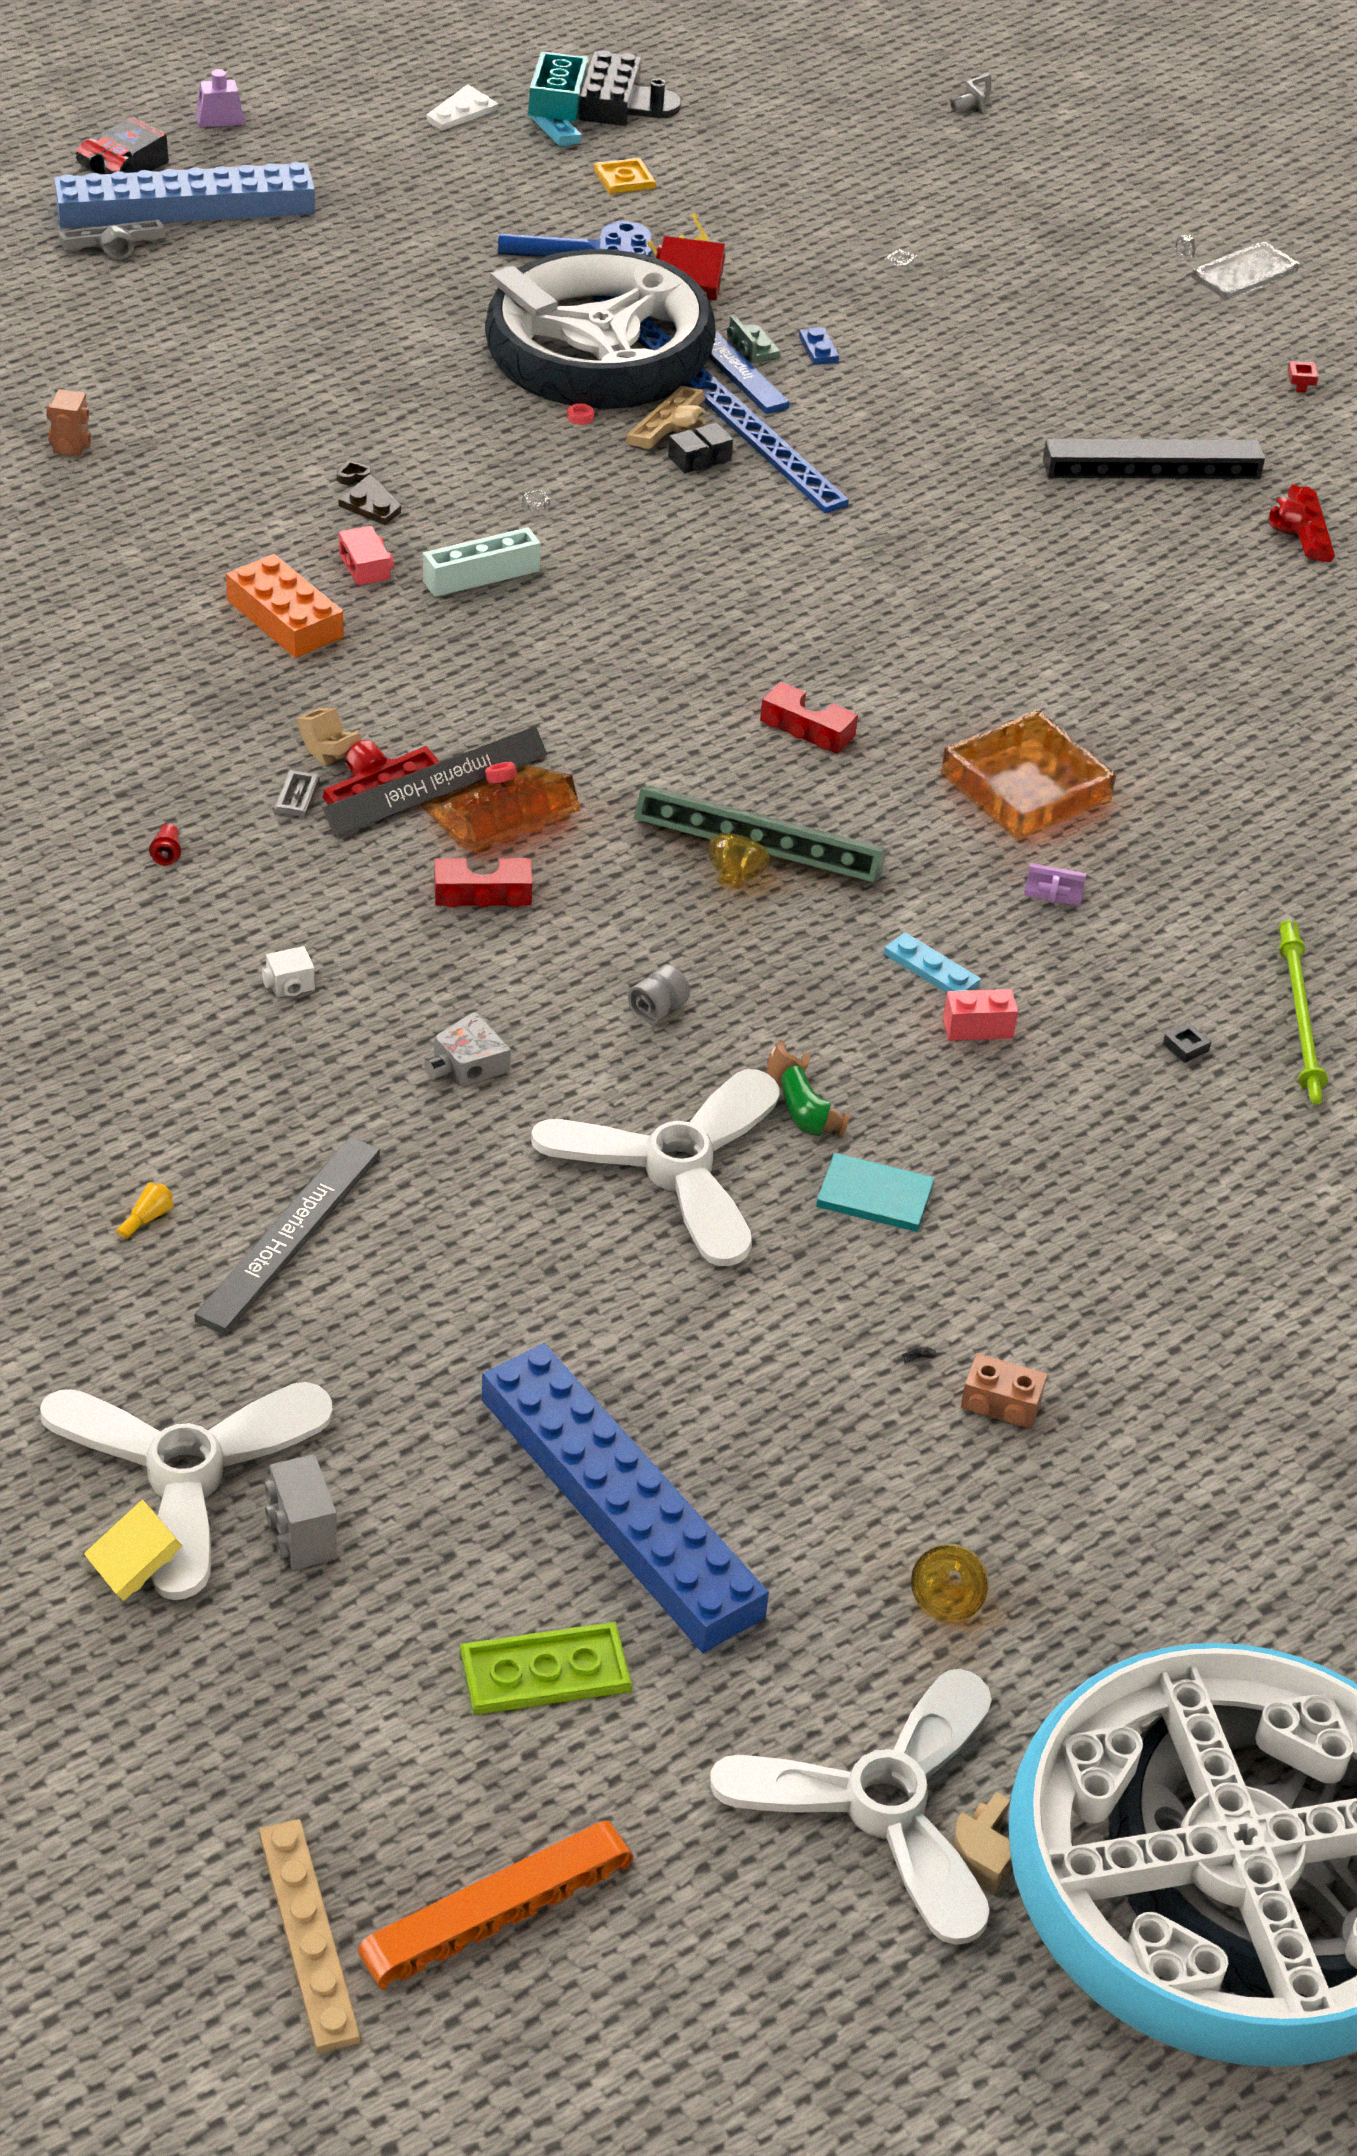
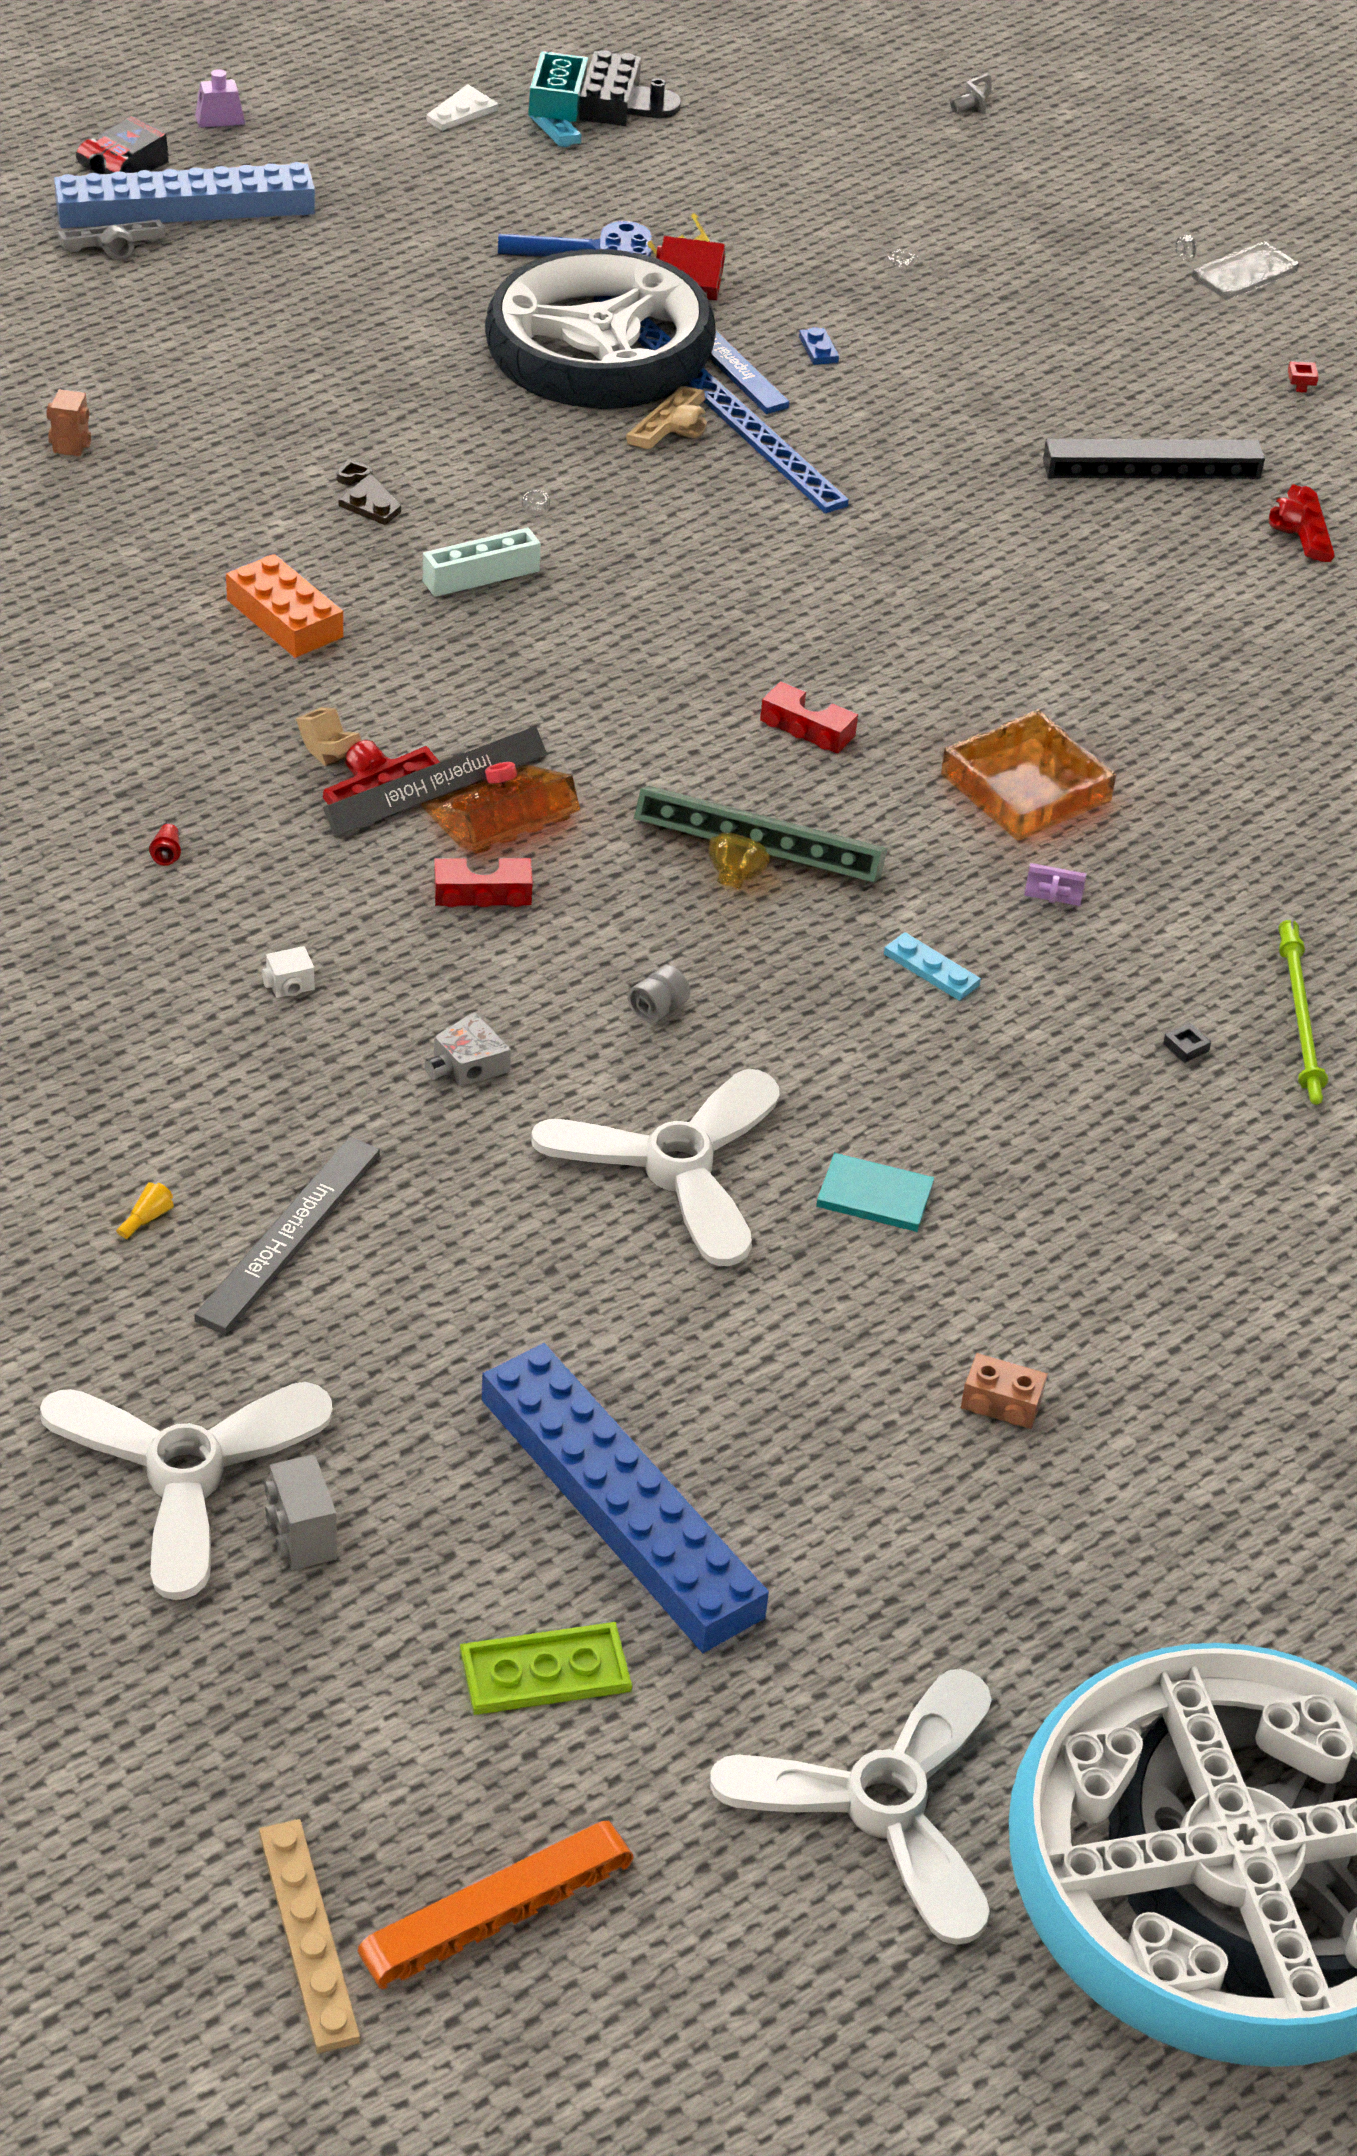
light yellow tile [84,1499,183,1601] -> none
light grey tile [274,770,320,820] -> none
coral brick [339,526,394,585] -> none
tile [490,265,557,318] -> none
coral tile [567,403,594,425] -> none
yellow tile [594,158,656,194] -> none
black piece [668,423,733,473] -> none
sand green bracket [727,316,780,363] -> none
green piece [765,1040,850,1137] -> none
black leg [902,1346,936,1364] -> none
clear yellow piece [911,1544,989,1622] -> none
coral brick [943,989,1018,1041] -> none
tan brick [952,1791,1013,1895] -> none

